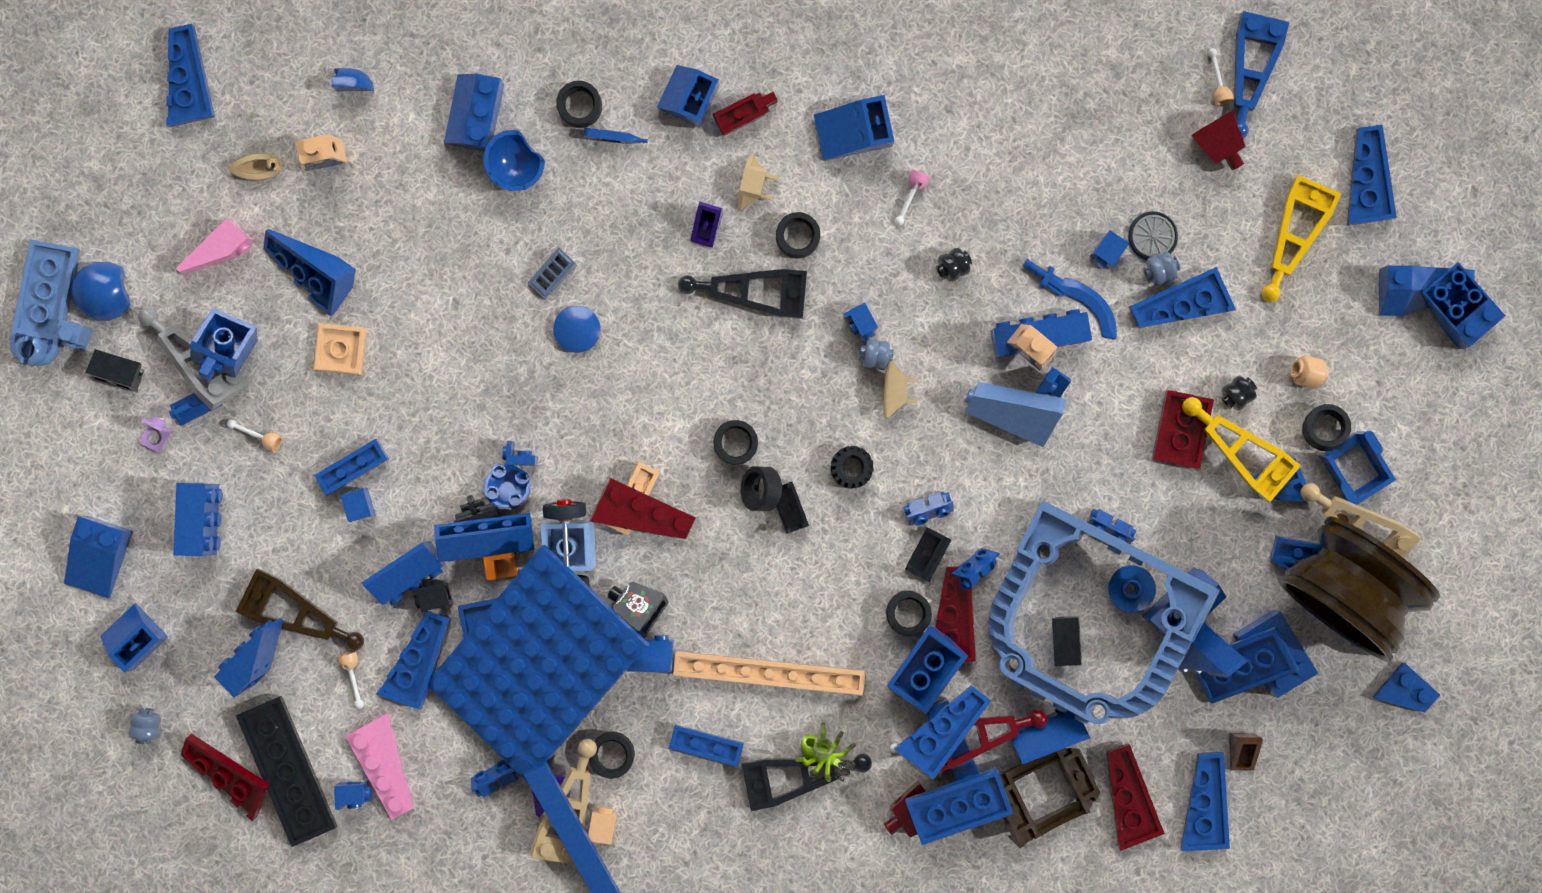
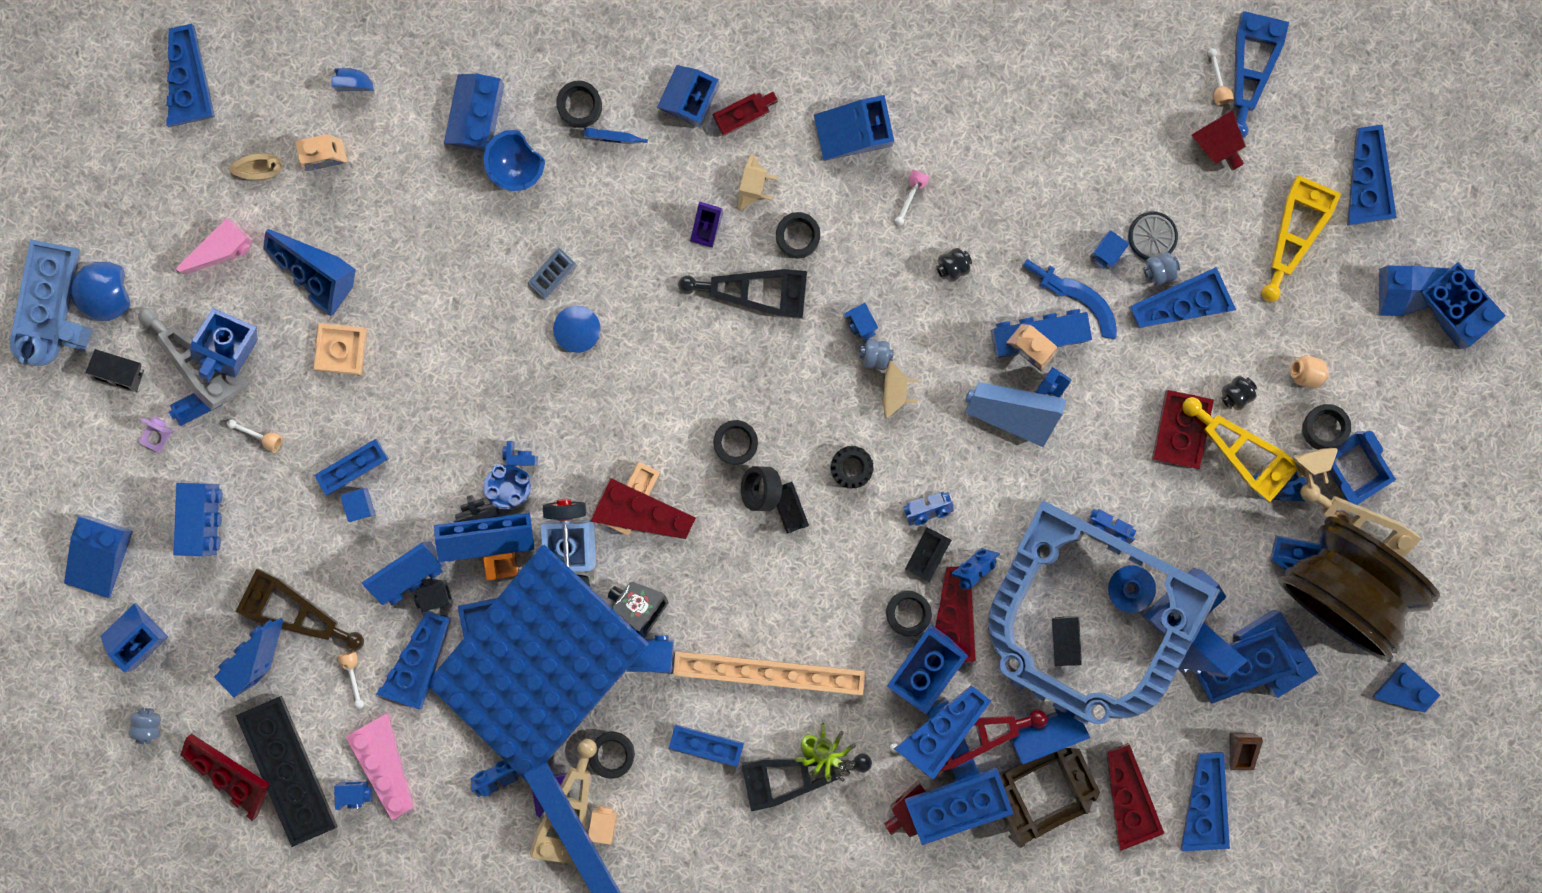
none -> tan piece [1293,448,1338,488]

